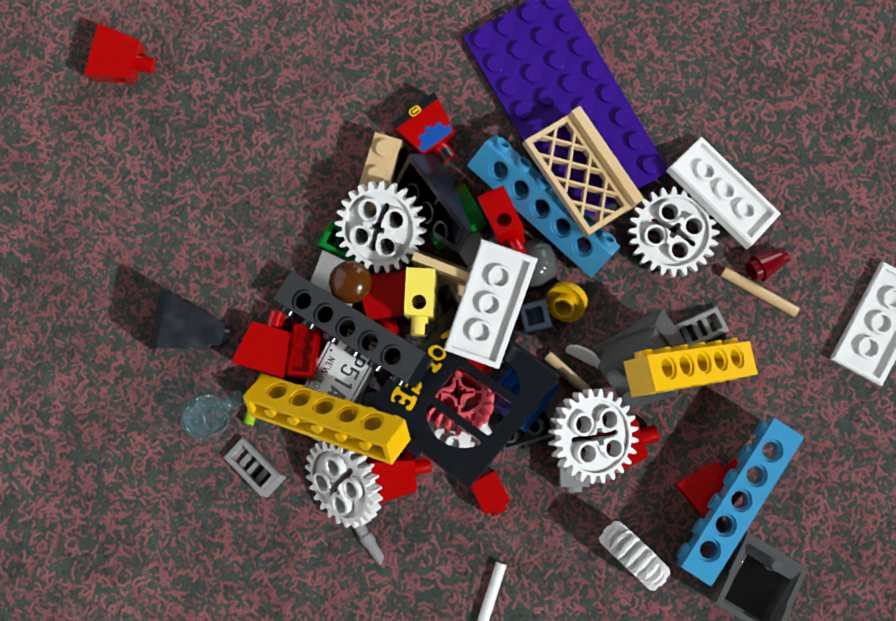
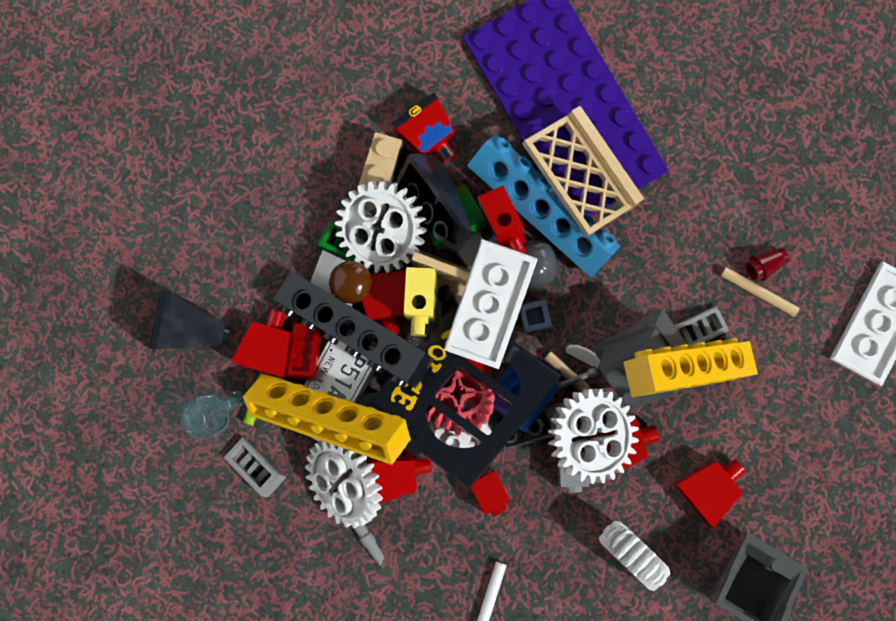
red torso [84,24,156,84] -> none
yellow plate [546,281,588,322] -> none
white gear [627,187,720,278] -> none
white tile [666,137,781,250] -> none
dark azure brick [676,418,804,586] -> none
none -> light grey hinge [558,368,599,389]

